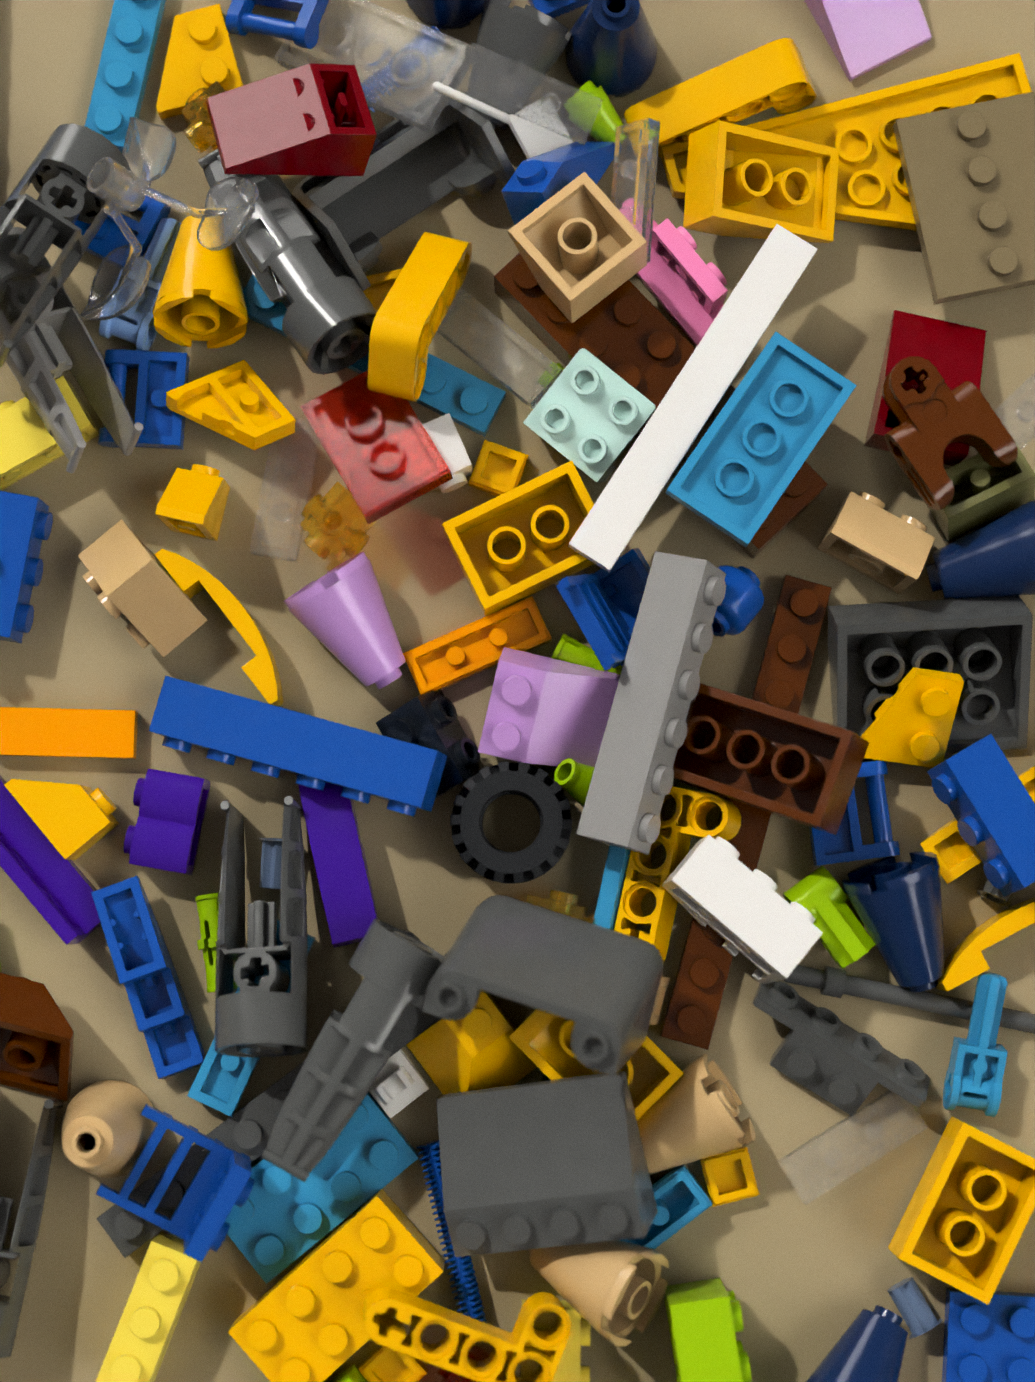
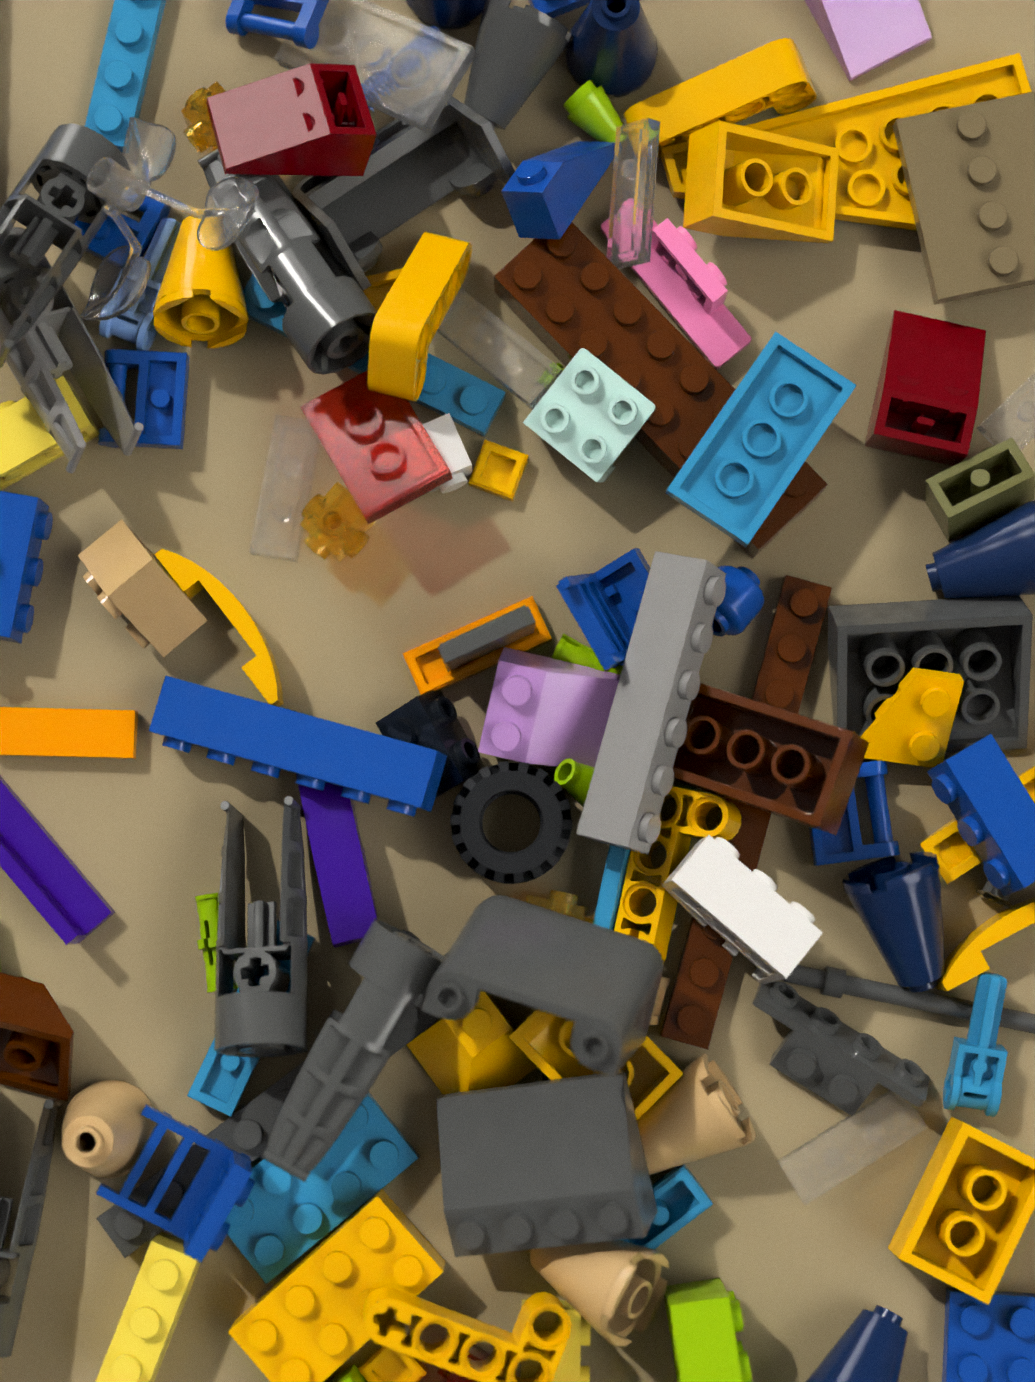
yellow slope [4,779,120,860] -> none
blue slope [91,876,205,1080] -> none
dark purple brick [124,768,210,875] -> none
yellow slope [155,464,230,541] -> none
yellow wing [156,3,243,120] -> none
yellow wing [166,360,295,450] -> none
sand blue piece [258,838,282,889] -> none
lavender cone [284,552,406,689] -> none
white tile [369,1049,430,1119] -> none
blue axle [416,1139,487,1323] -> none
white piece [432,82,573,159] -> none
yellow brick [442,460,595,617] -> none
clear tile [454,42,603,145] -> none
tan slope [508,171,647,323] -> none
white tile [568,224,817,572] -> none
yellow tile [700,1146,759,1207] -> none
lime piece [783,865,875,969] -> none
tan slope [817,491,935,594] -> none
reddish brown piece [882,356,1018,510] -> none
sand blue piece [888,1277,943,1339] -> none
none -> dark grey tile [438,605,536,672]

